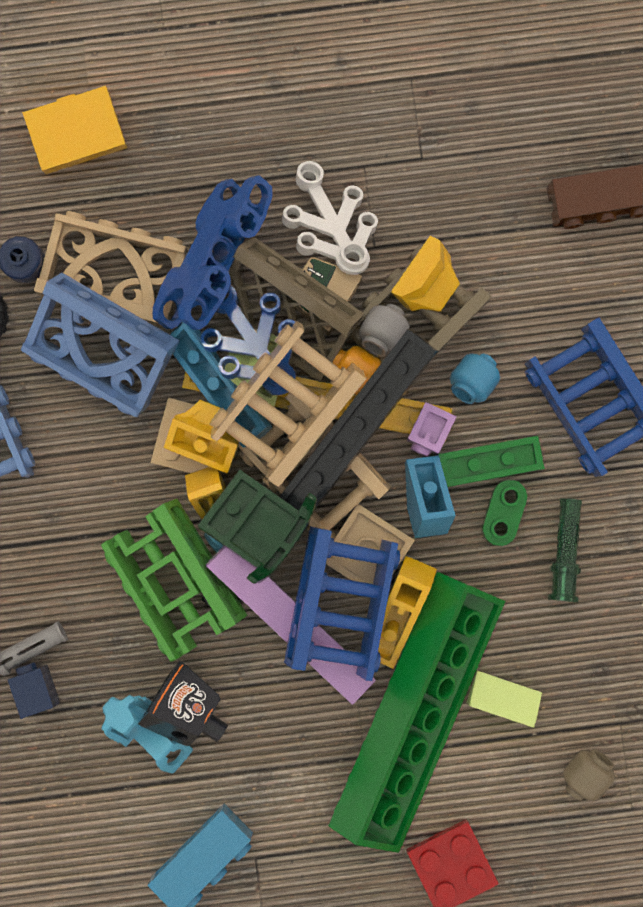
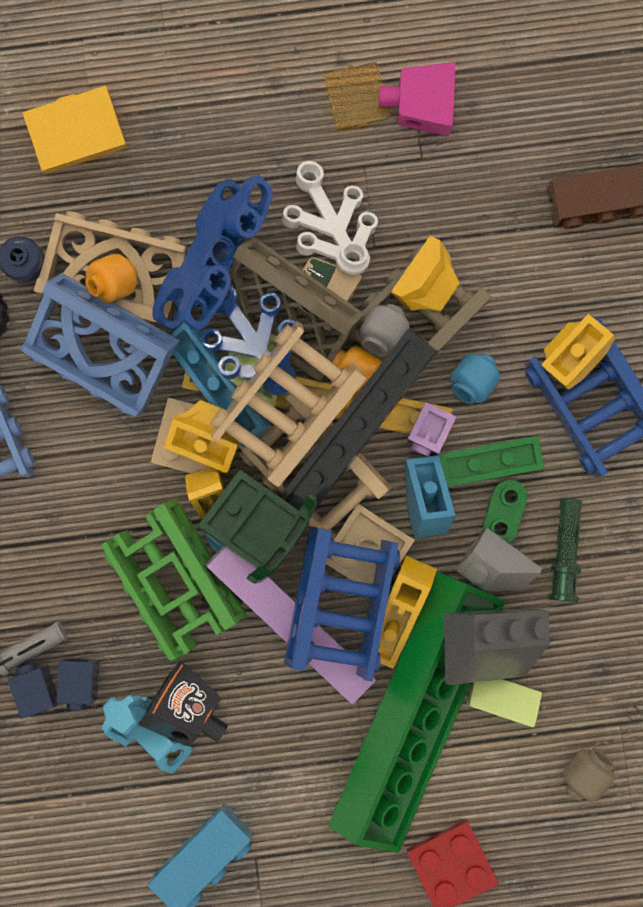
none -> dark blue brick [57,658,99,710]
none -> light orange head [86,254,138,304]
none -> clear yellow piece [324,62,390,131]
none -> dark pink torso [379,62,456,136]
none -> dark grey slope [444,608,549,685]
none -> light grey slope [456,528,542,591]
none -> yellow slope [541,314,616,390]

